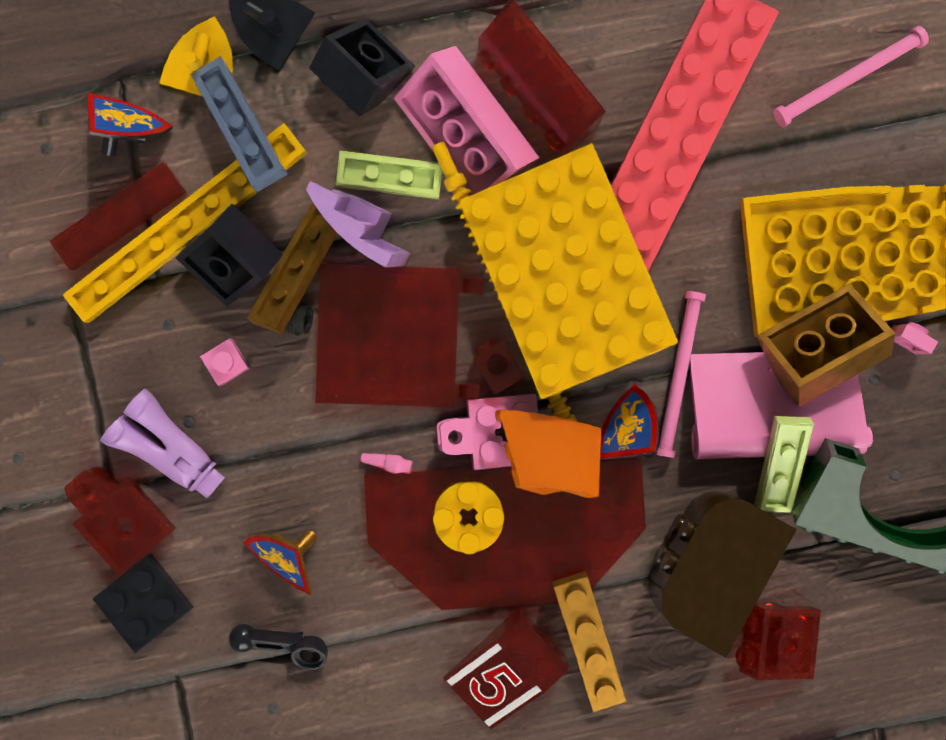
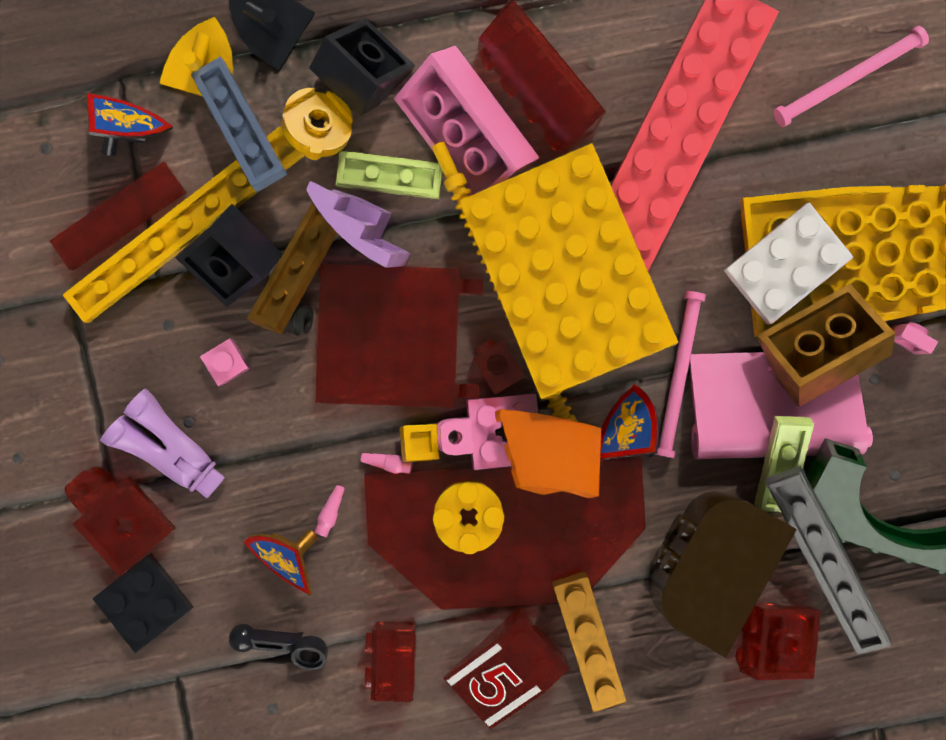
none -> yellow plate [280,88,353,160]
none -> bright pink piece [314,485,345,537]
none -> clear red brick [364,621,416,702]
none -> yellow plate [399,424,440,462]
none -> white plate [723,203,853,325]
none -> dark grey tile [766,466,892,655]

